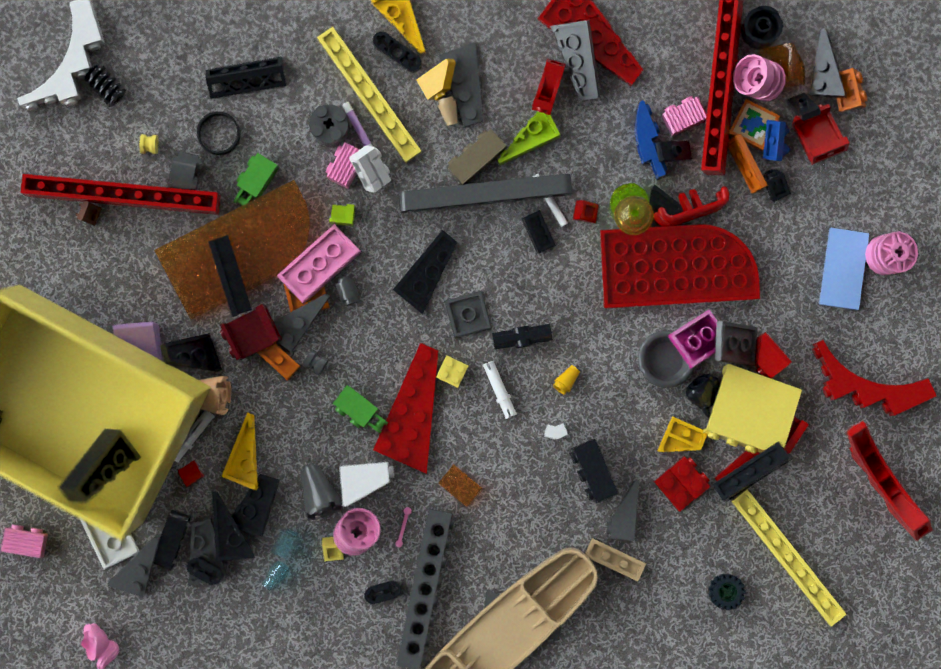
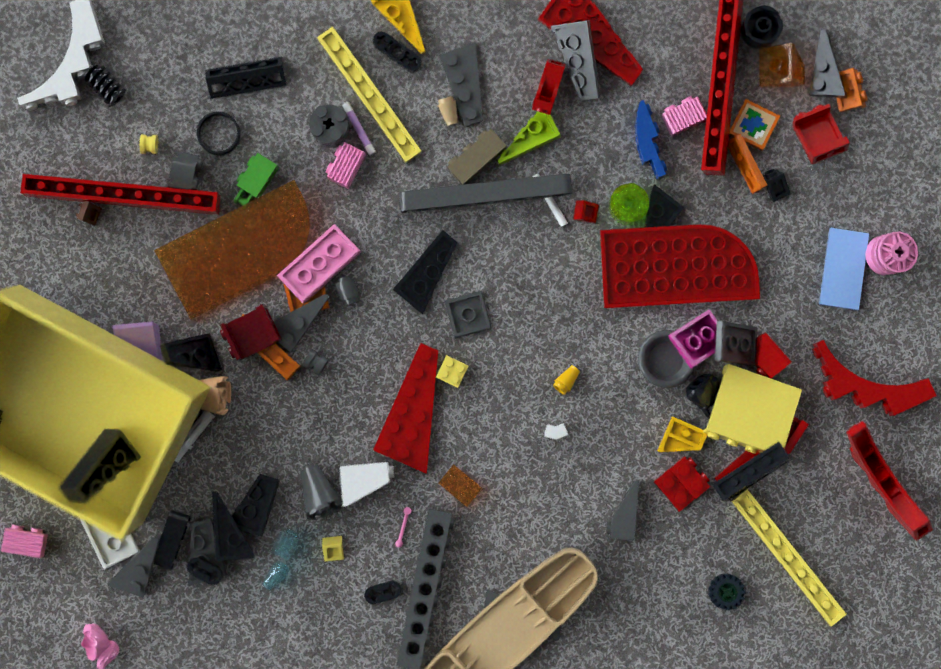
red slope [178,460,205,487] -> none
black fence [208,235,252,317] -> none
yellow wing [221,412,258,491] -> none
lime panel [329,204,356,226] -> none
bright green brick [333,385,388,433] -> none
bright pink wheel [333,508,380,556] -> none
white brick [349,146,391,193] -> none
yellow slope [417,59,456,101] -> none
white pin [482,360,517,419] -> none
black piece [492,324,553,350] -> none
black plate [521,210,556,254] -> none
black brick [569,439,618,503] -> none
tan plate [585,538,646,581] -> none
clear yellow piece [614,196,654,235] -> none
red piece [654,186,730,226] -> none
black plate [656,141,692,162] -> none
bright pink wheel [733,54,786,102] -> none
blue tile [763,120,791,161] -> none
black plate [787,92,821,121] -> none

